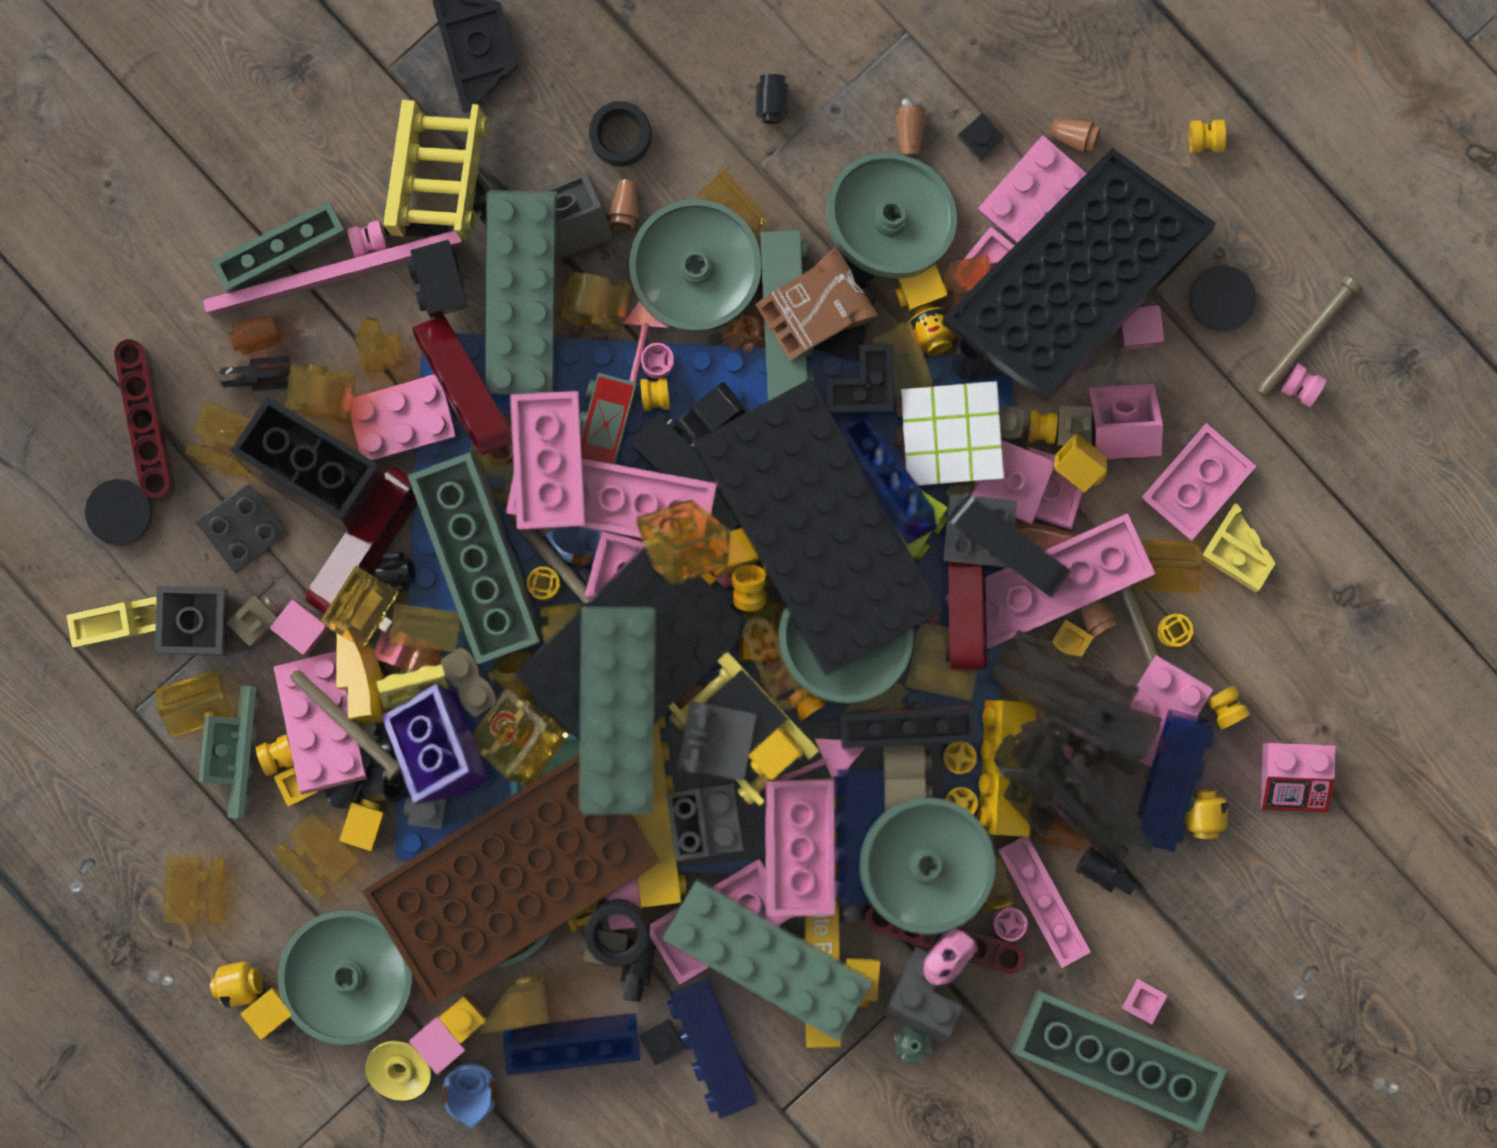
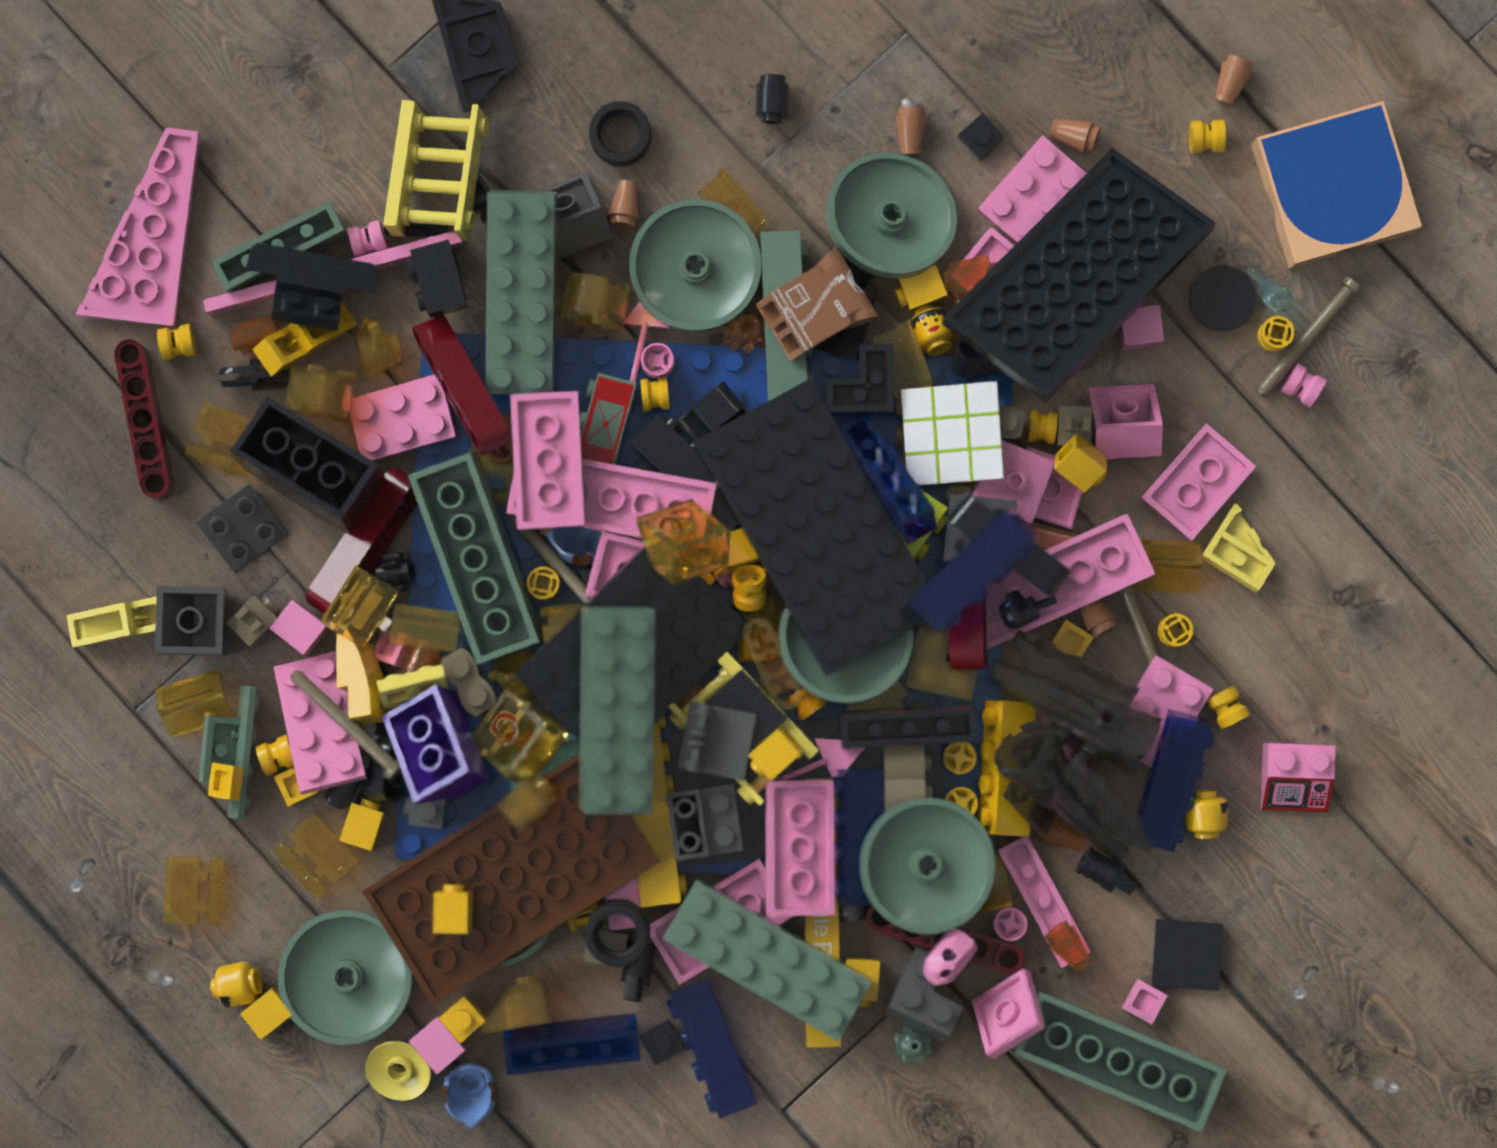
black tile [85,479,153,545] -> none
none -> bright pink wing [75,128,200,328]
none -> yellow wheel [157,323,197,362]
none -> yellow plate [208,763,244,800]
none -> black plate [246,243,378,331]
none -> yellow slope [252,300,358,377]
none -> yellow brick [433,884,473,934]
none -> clear yellow brick [496,776,558,831]
none -> clear blue brick [909,505,1038,632]
none -> bright pink plate [971,968,1046,1059]
none -> black piece [999,591,1057,630]
none -> clear orange cone [1045,921,1092,972]
none -> black tile [1151,919,1223,991]
none -> nougat cone [1214,54,1253,106]
none -> clear light blue piece [1246,265,1294,313]
none -> blue tile [1251,101,1422,269]
none -> yellow wheel [1257,316,1294,352]

